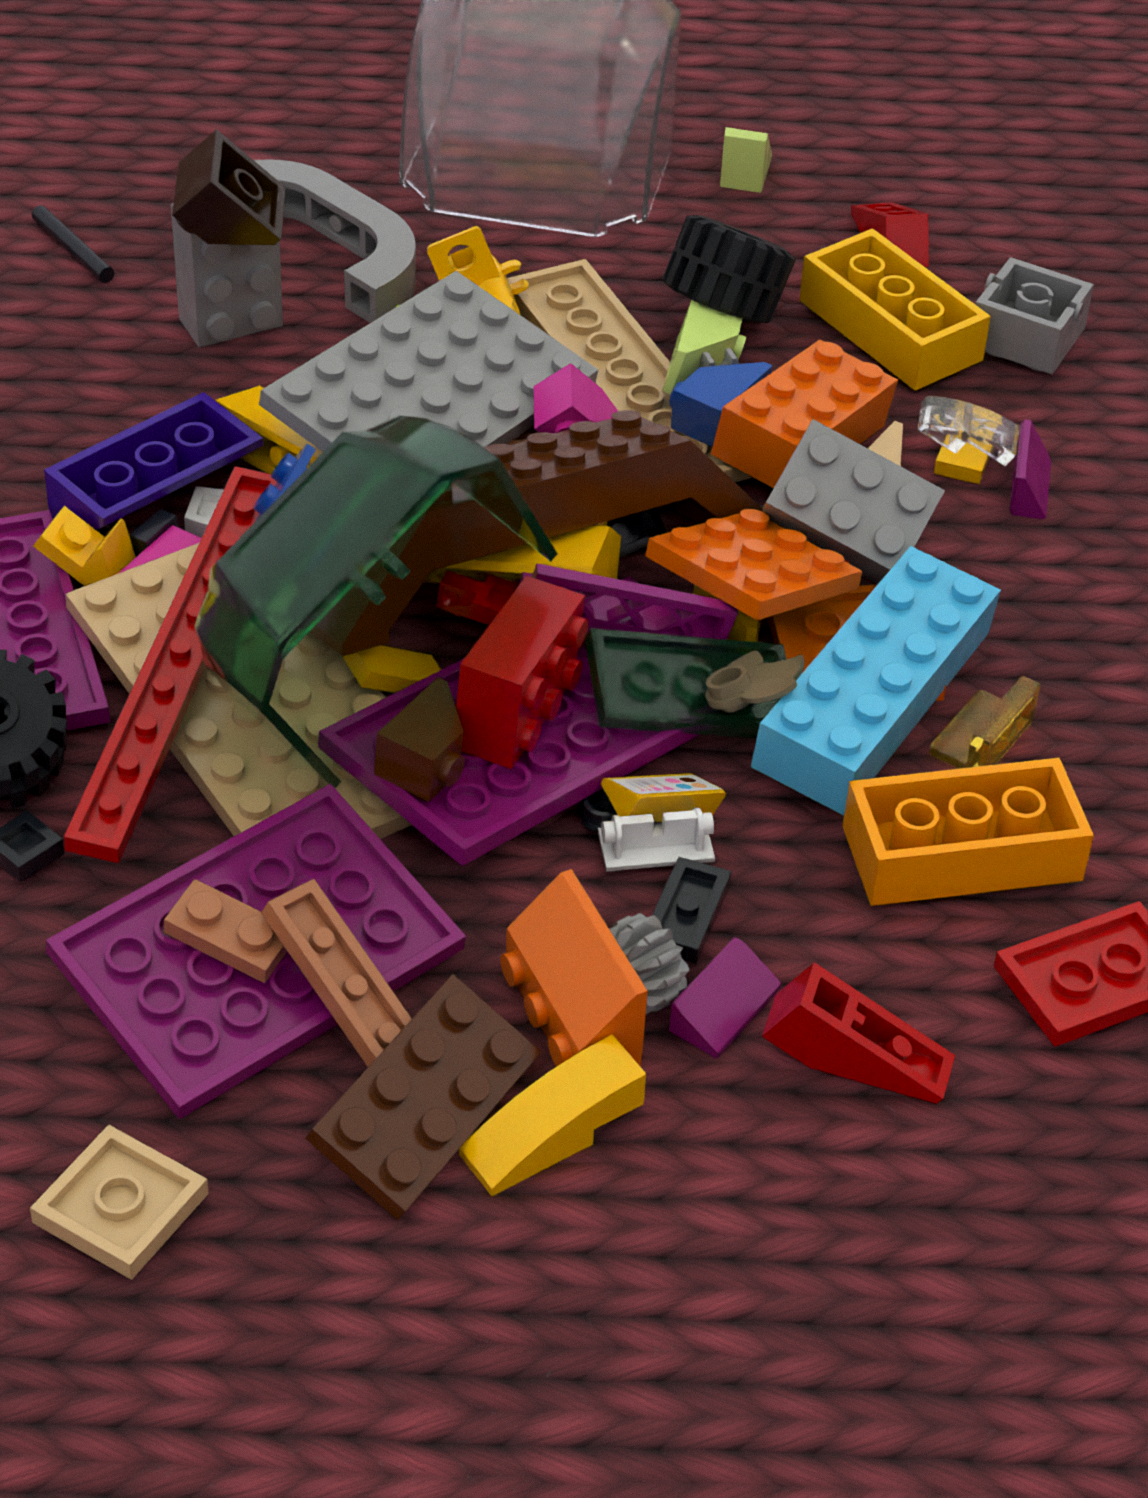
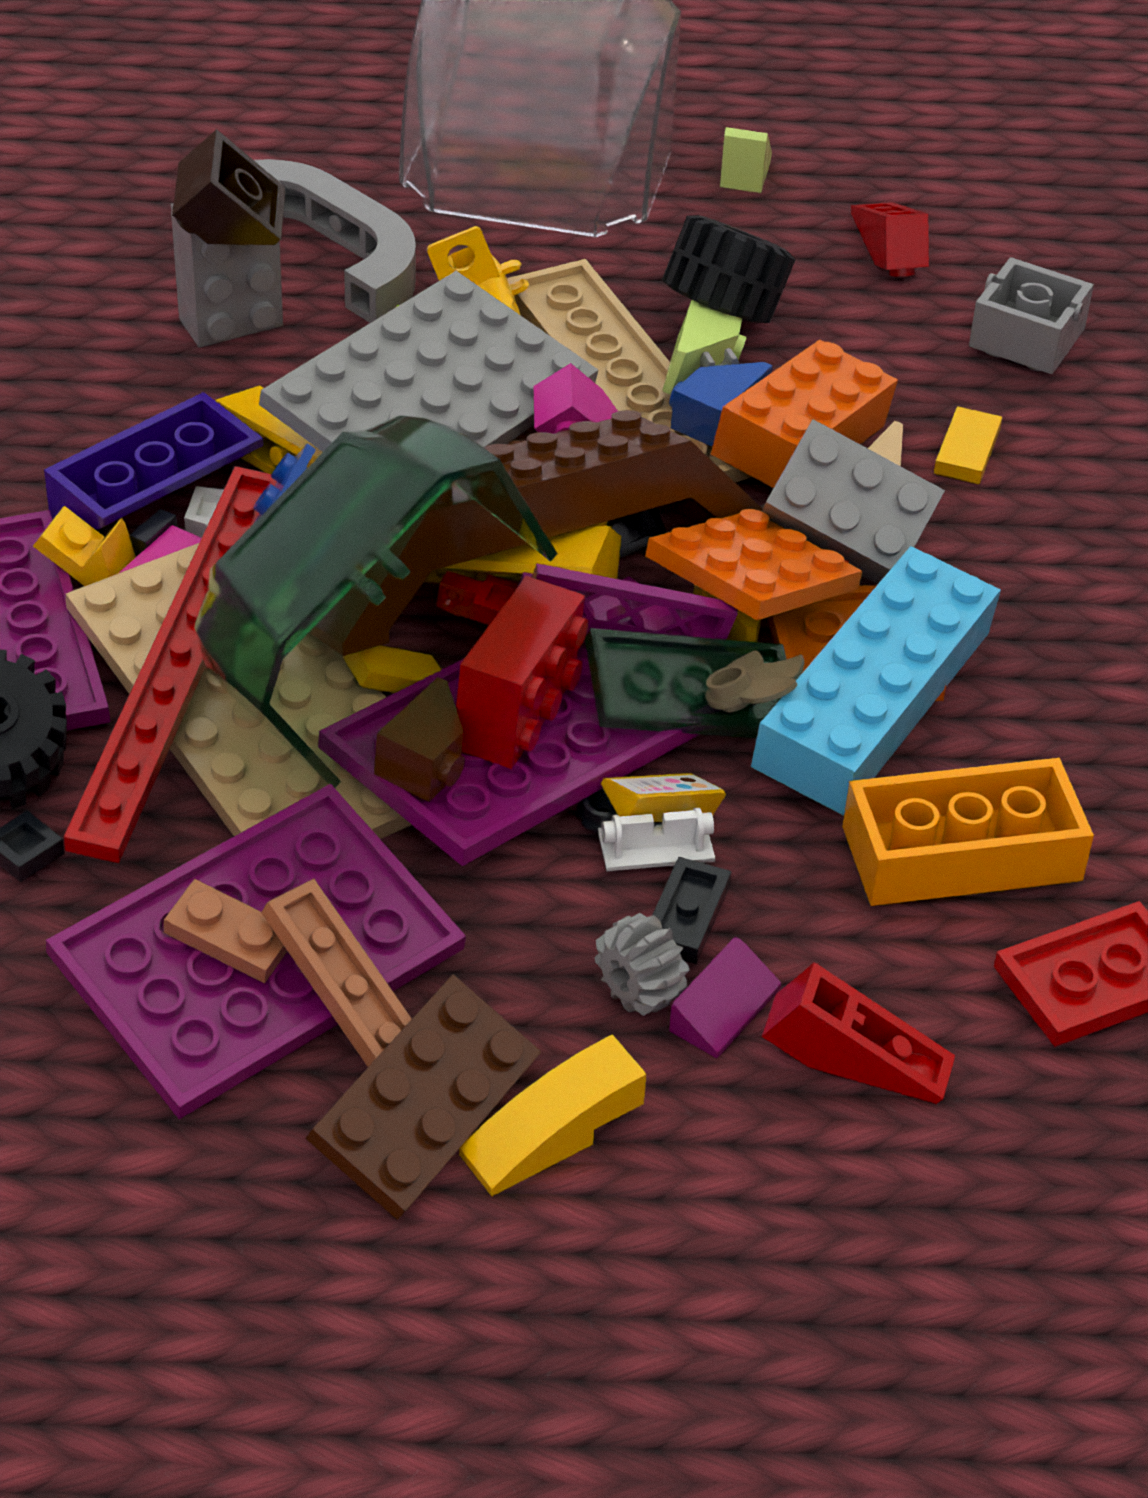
tan plate [30,1125,209,1280] -> none
black bar [32,205,115,283] -> none
orange slope [500,869,648,1067] -> none
yellow brick [799,228,991,391] -> none
clear slope [917,396,1020,466] -> none
clear yellow panel [930,675,1041,769] -> none
magenta slope [1009,419,1051,519] -> none

